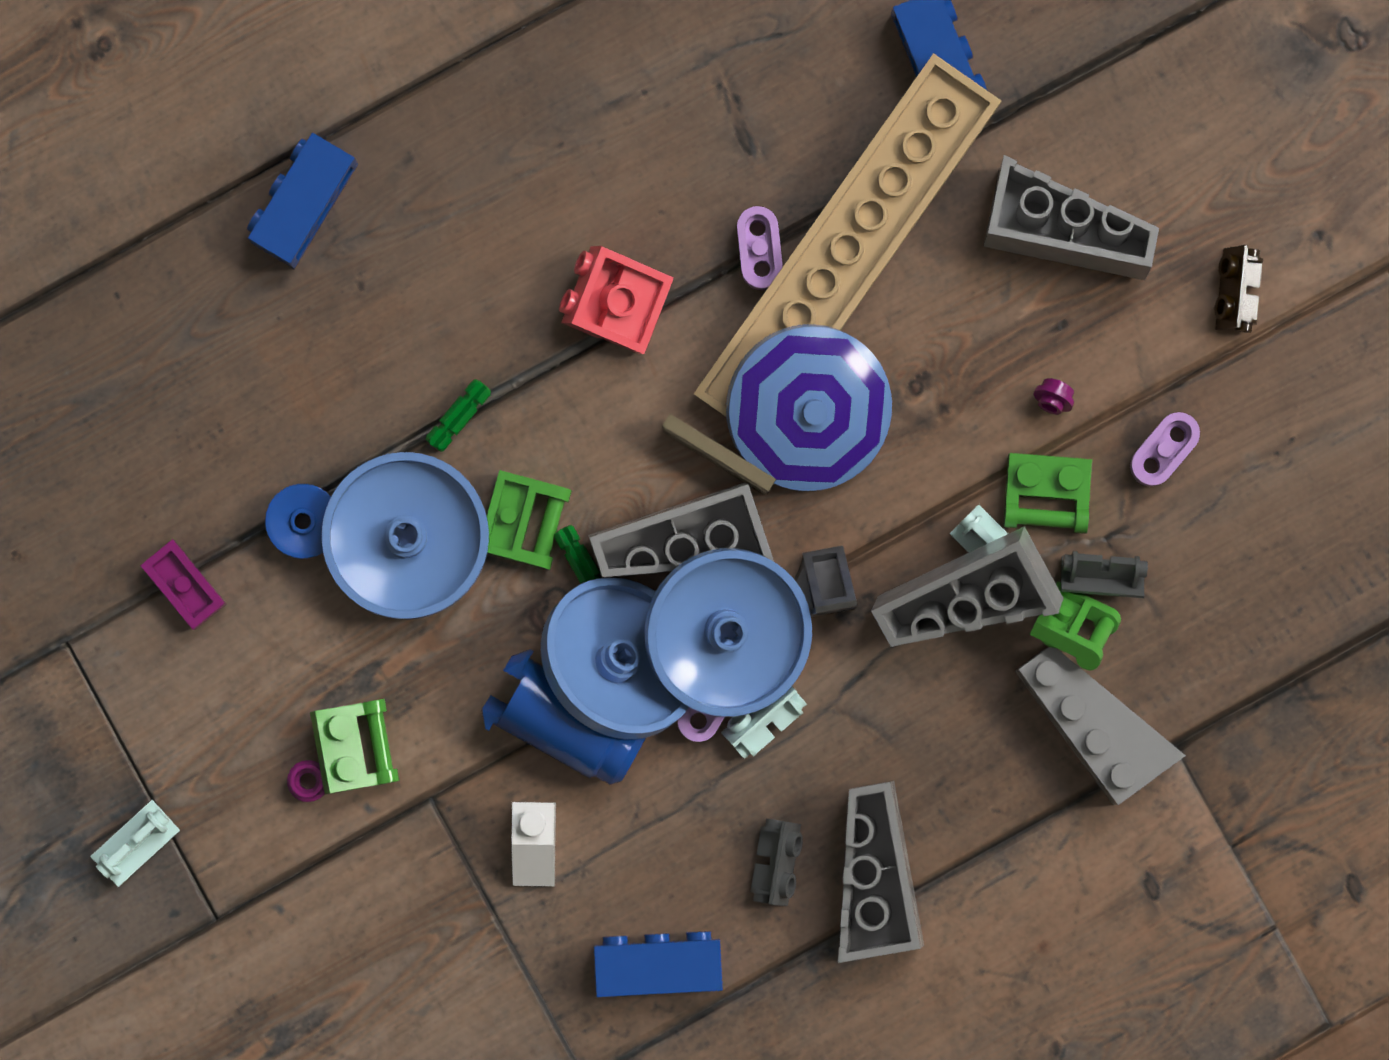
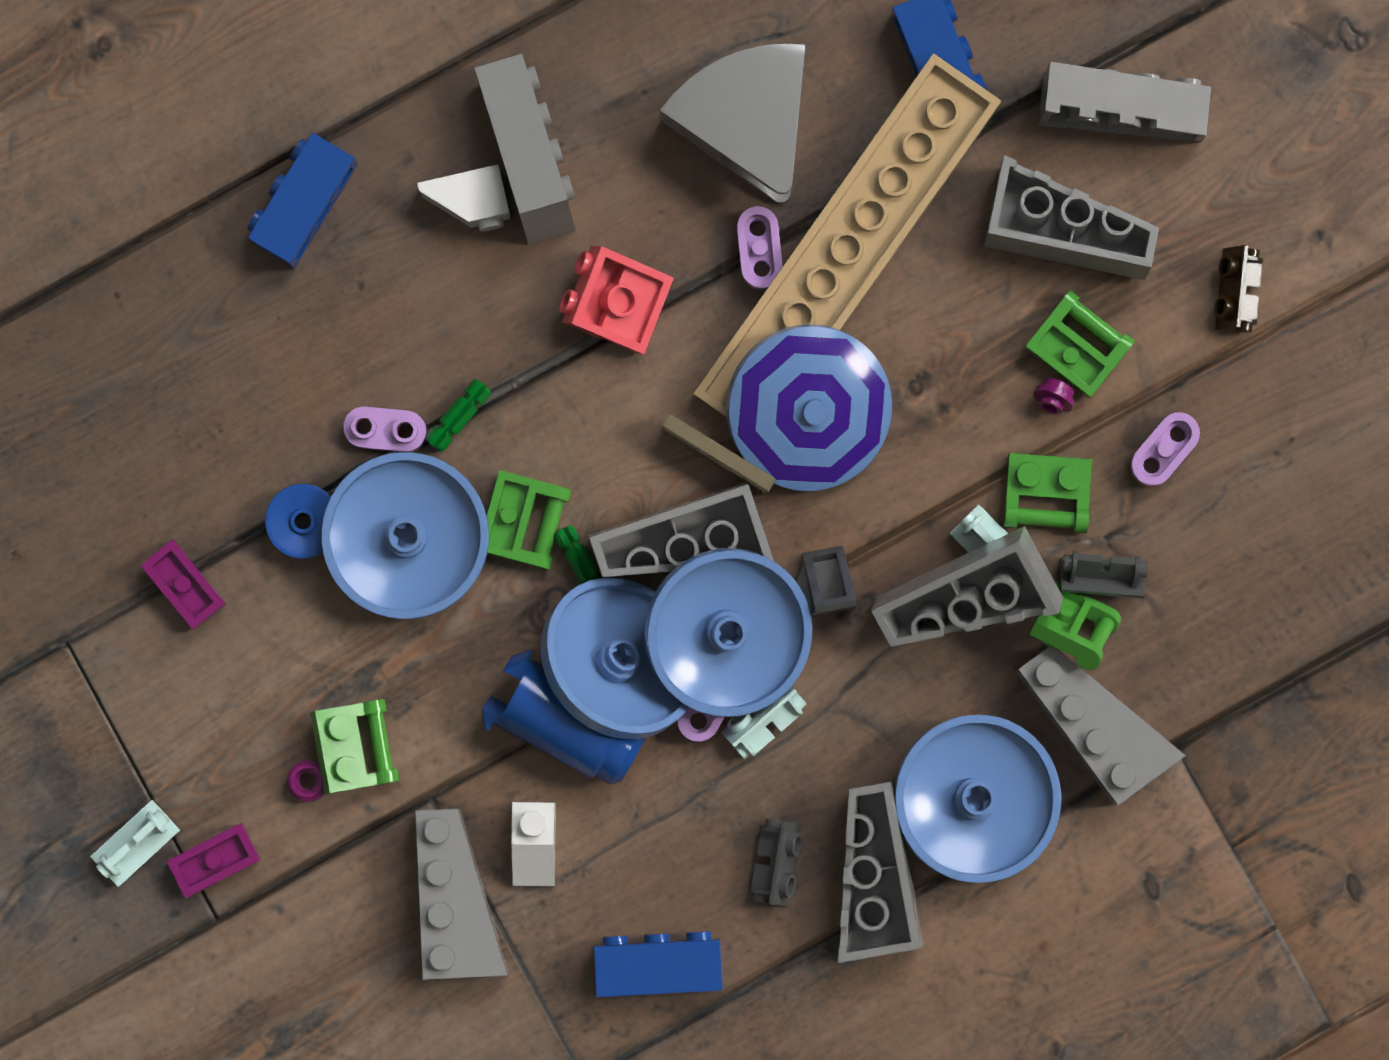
none -> magenta plate [166,823,262,899]
none -> lavender plate [343,406,427,452]
none -> light grey wedge [416,809,509,980]
none -> white slope [417,165,511,232]
none -> light grey wedge [475,54,576,245]
none -> light grey piece [660,43,805,204]
none -> medium blue dish [894,715,1061,883]
none -> bright green plate [1025,290,1135,399]
none -> light grey wedge [1038,62,1211,143]

